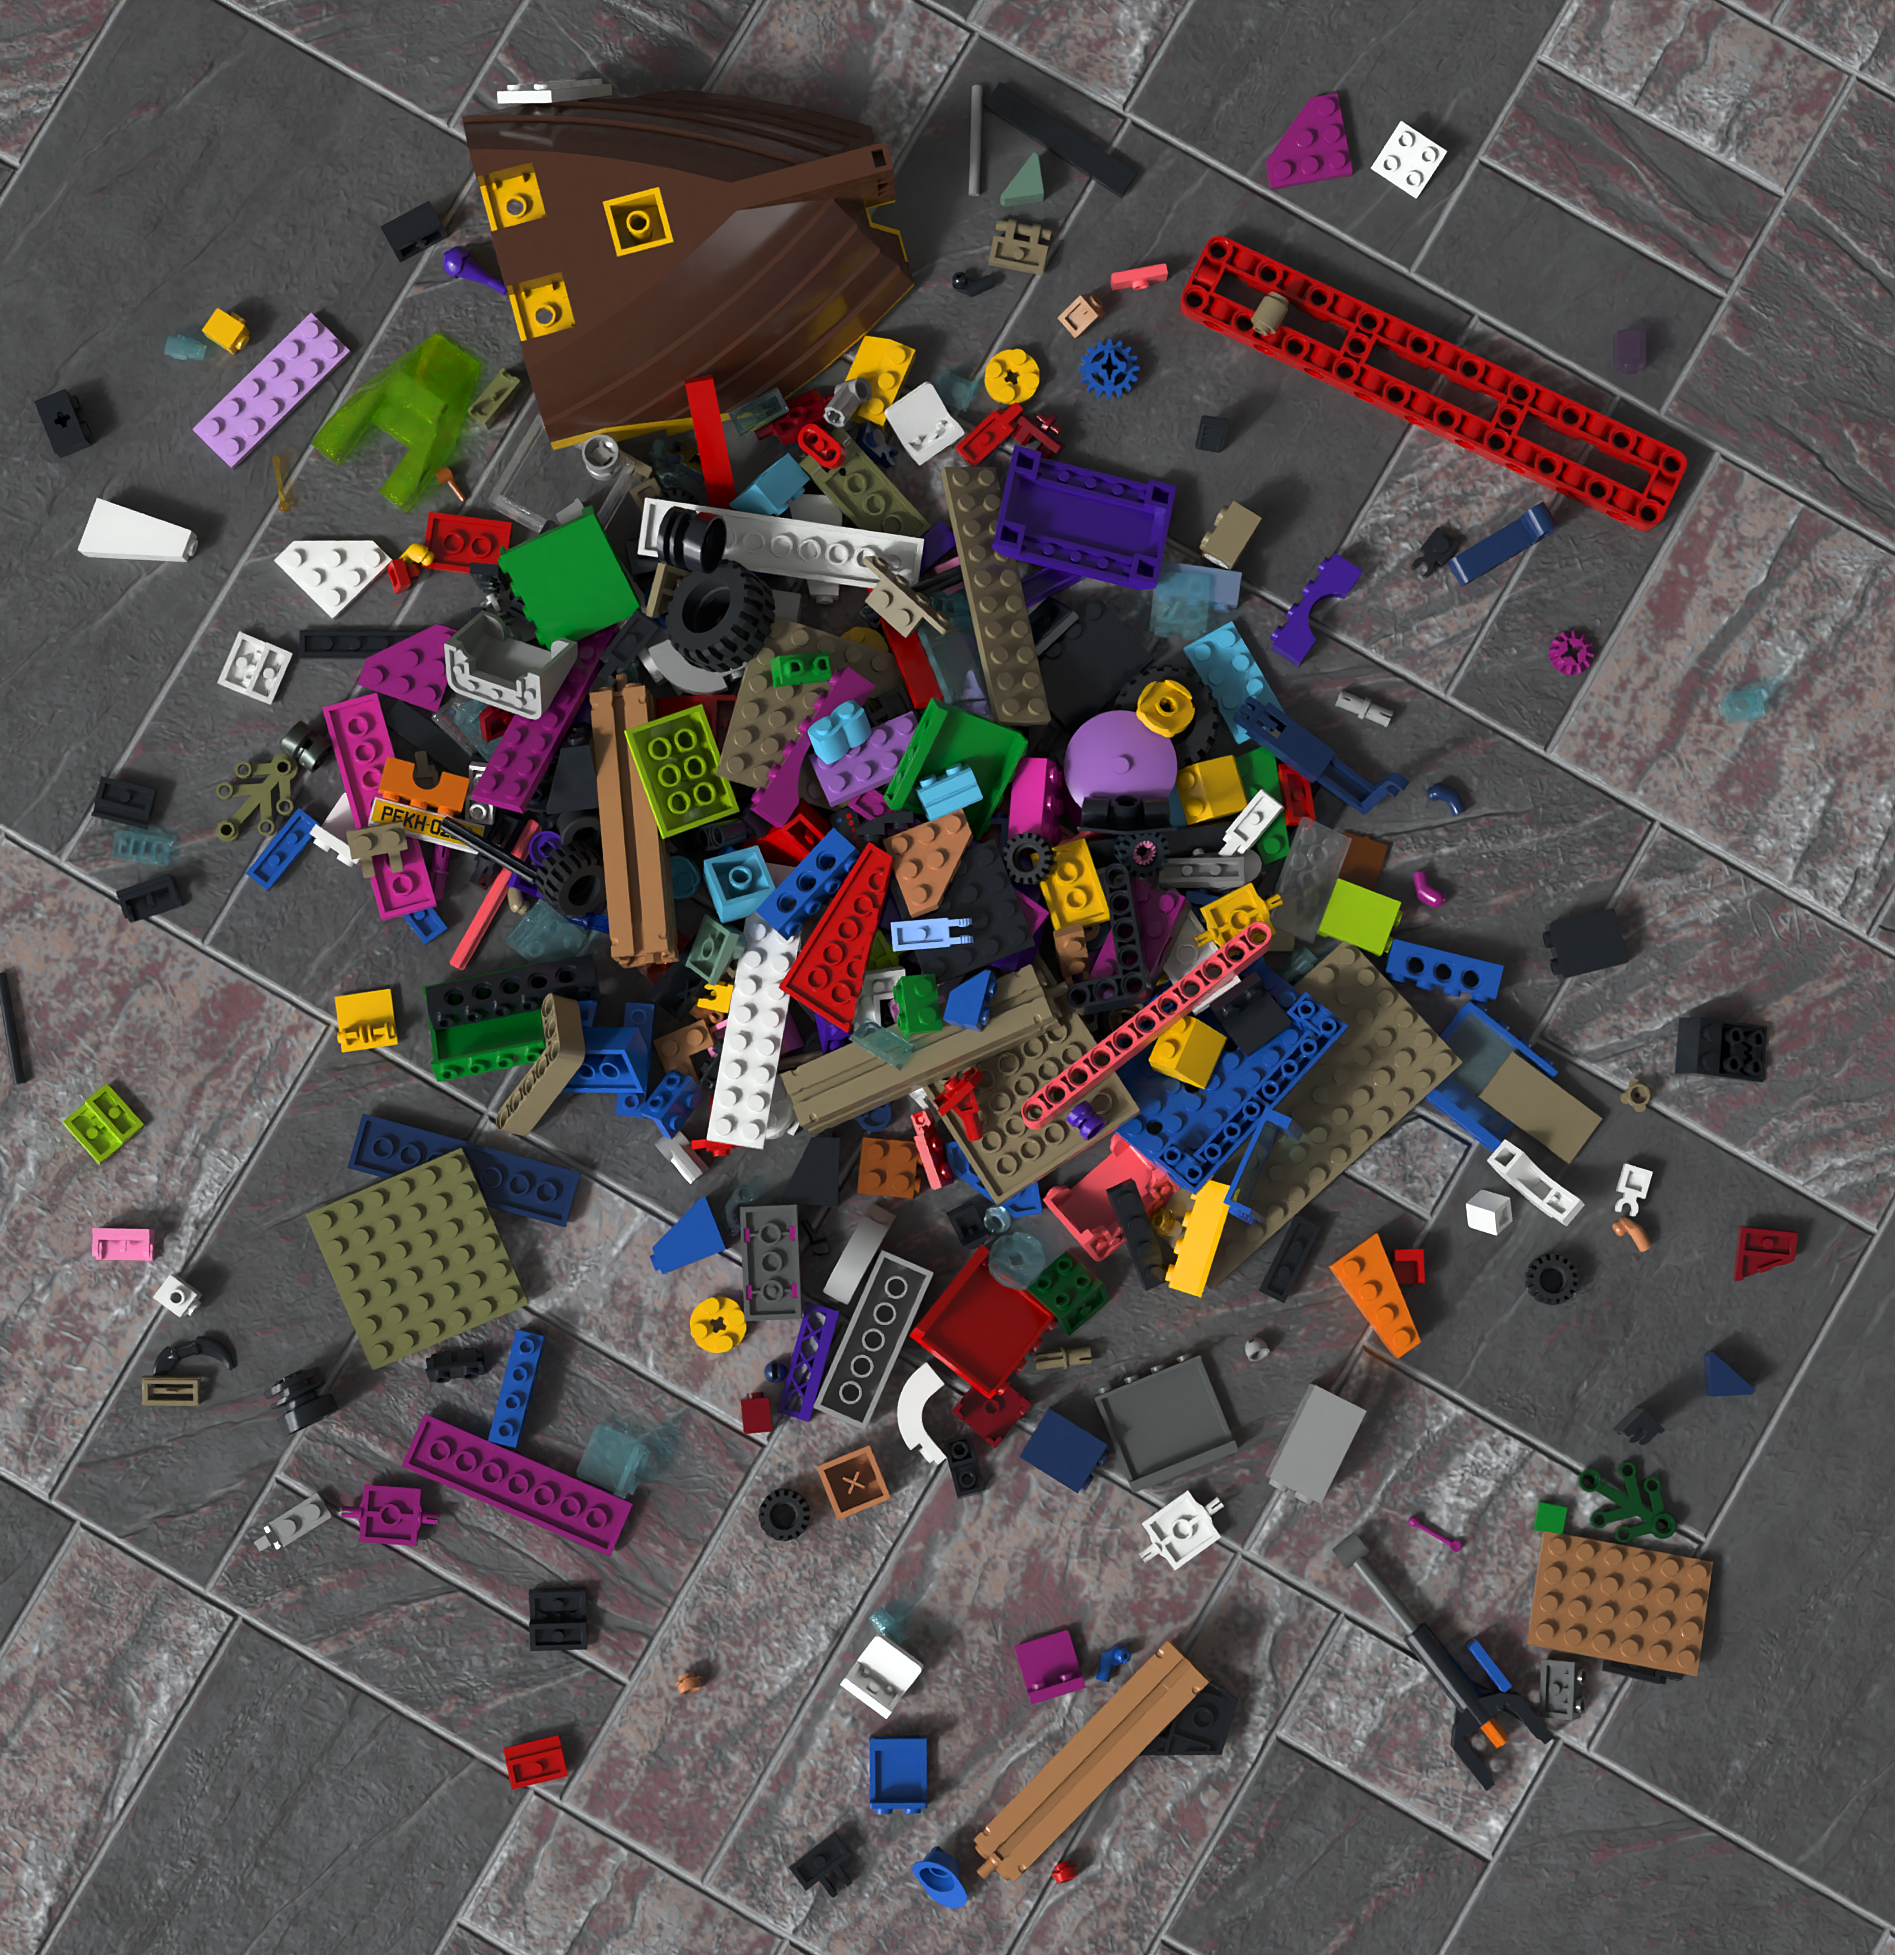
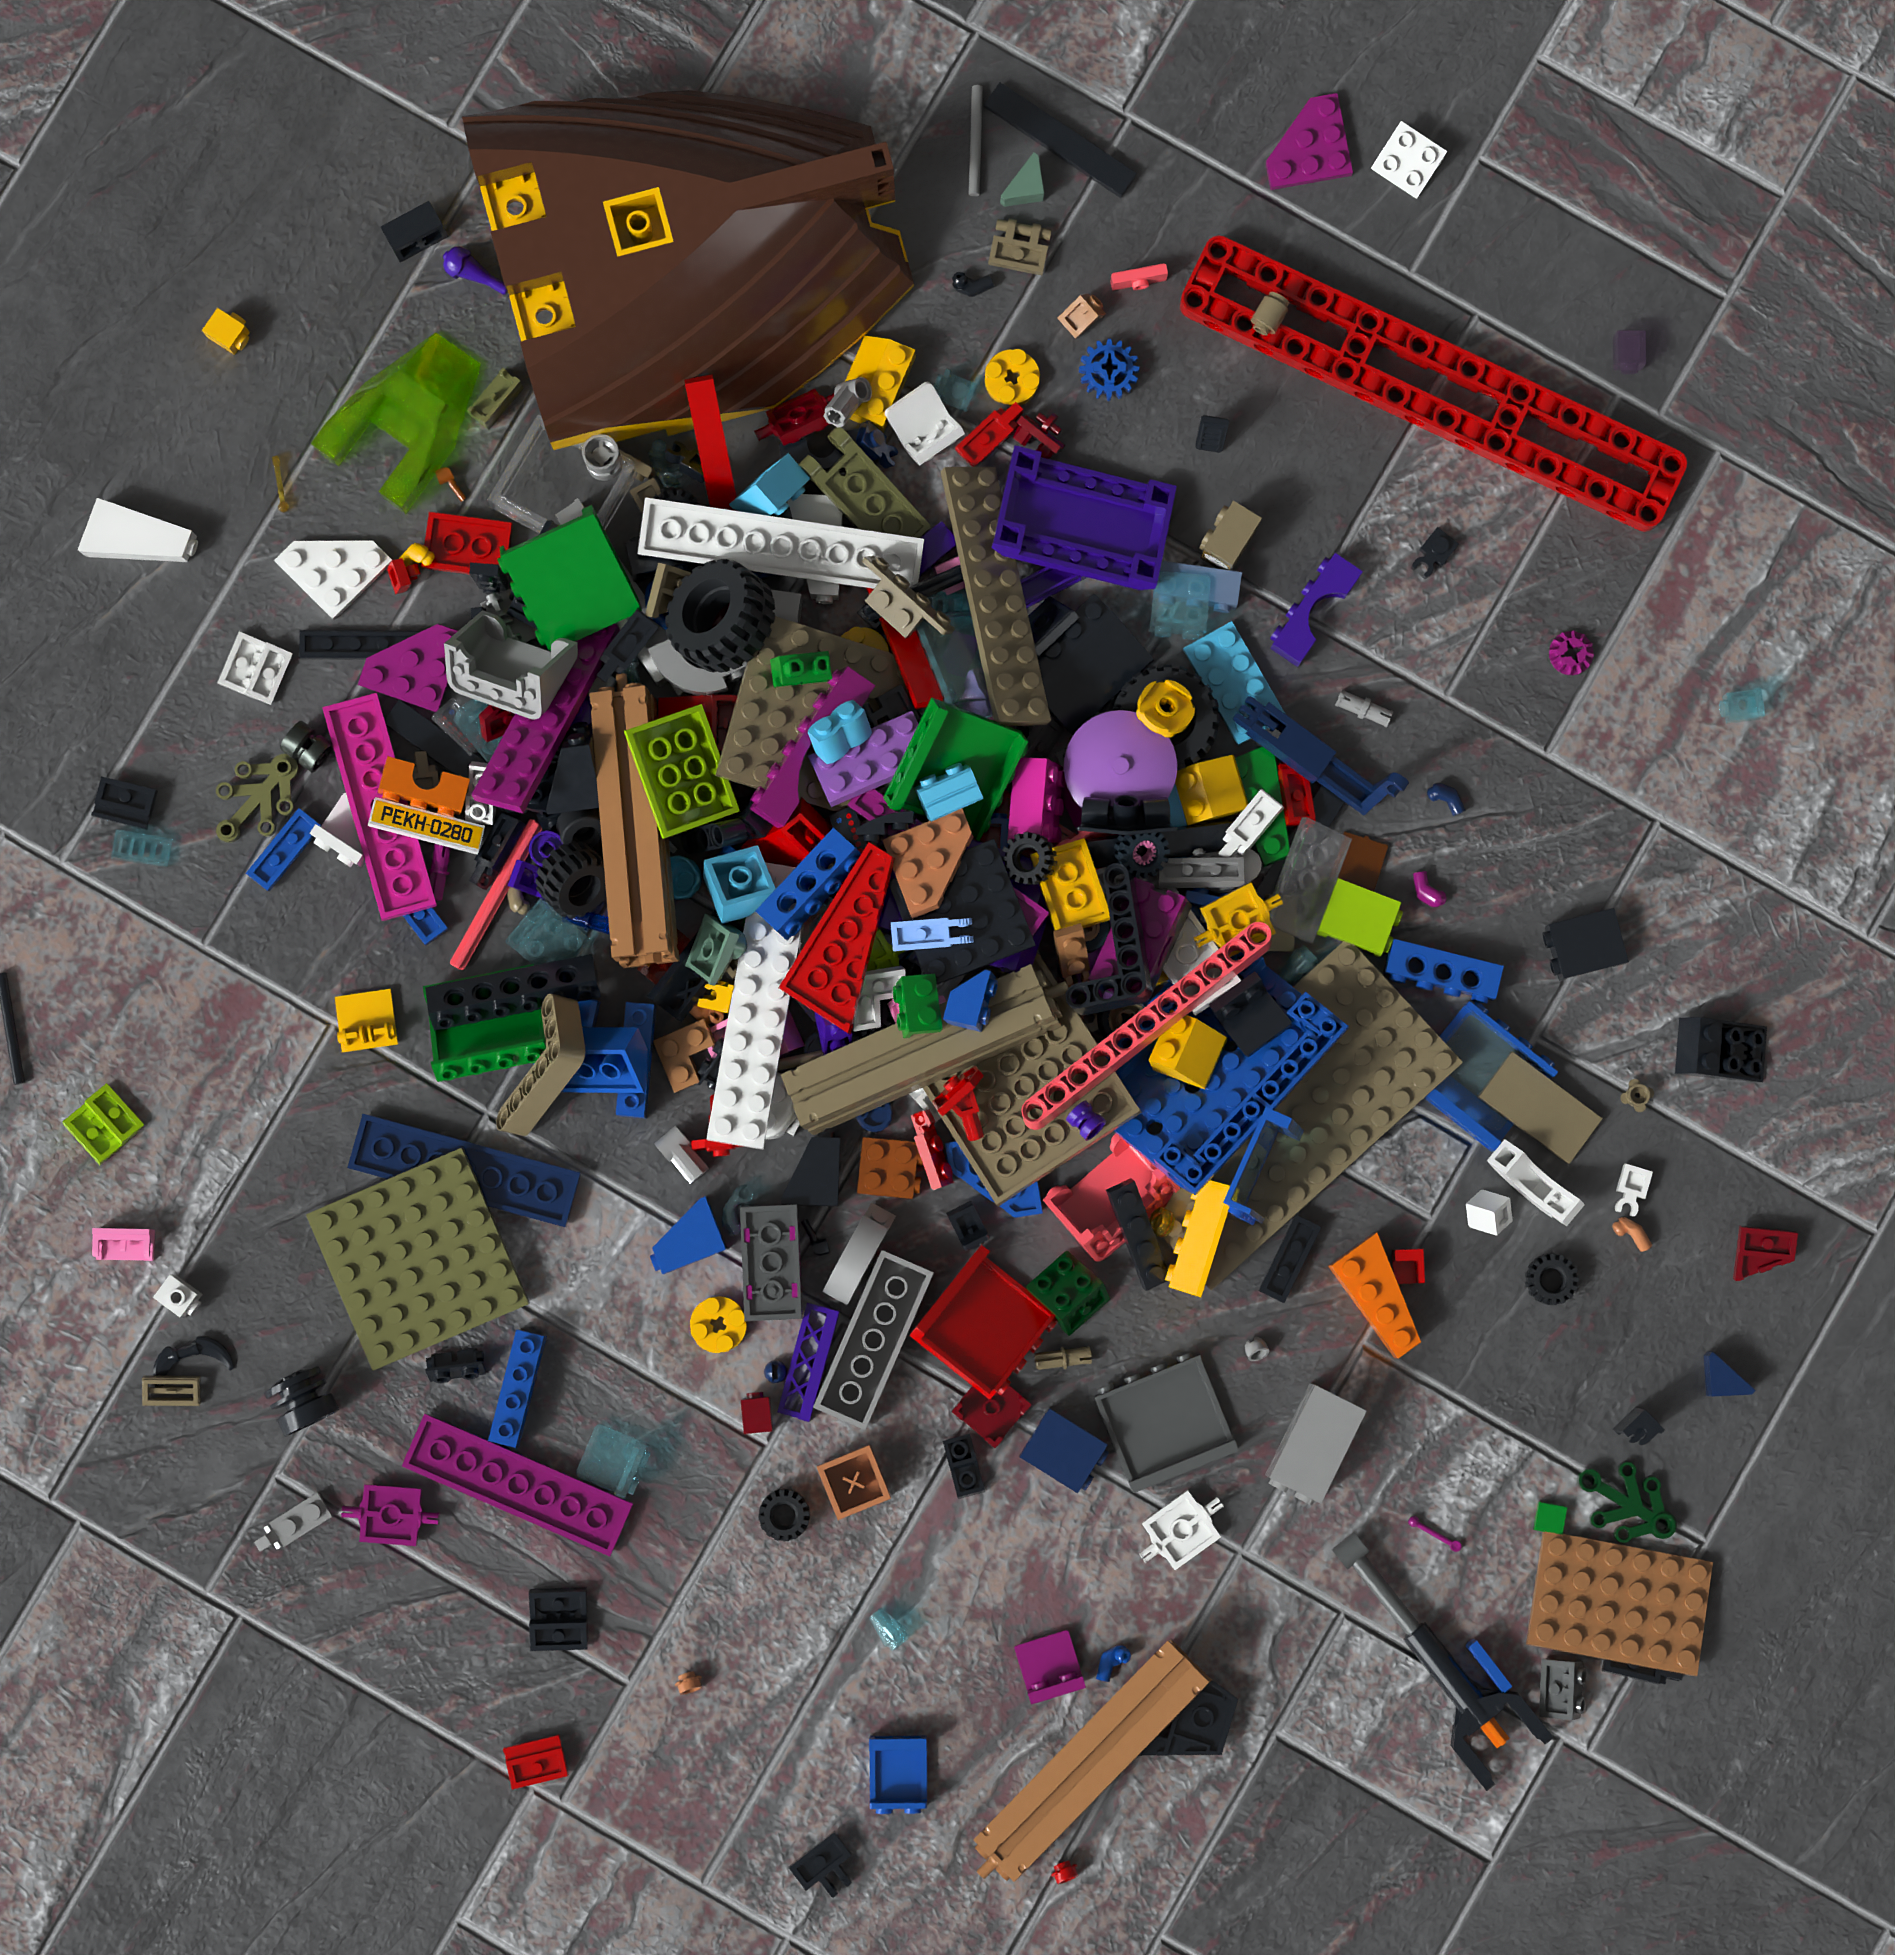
black brick [34,389,92,458] -> none
black hinge [116,874,184,923] -> none
clear light blue cone [164,332,207,361] -> none
lavender plate [192,313,352,470] -> none
dark tan plate [346,820,408,878] -> none
black axle [439,816,539,884] -> none
white plate [497,79,612,103] -> none
blue bracket [640,1069,704,1140] -> none
black wheel [657,506,727,574] -> none
clear light blue slope [728,387,790,437] -> none
red plate [798,424,846,469] -> none
white bracket [840,1633,923,1719] -> none
clear light blue slope [849,1018,915,1071] -> none
white arch [897,1362,947,1464] -> none
blue piece [912,1846,967,1908] -> none
clear light blue plate [984,1205,1012,1233] -> none
clear light blue plate [988,1232,1045,1290] -> none
dark blue beam [1447,502,1559,587] -> none

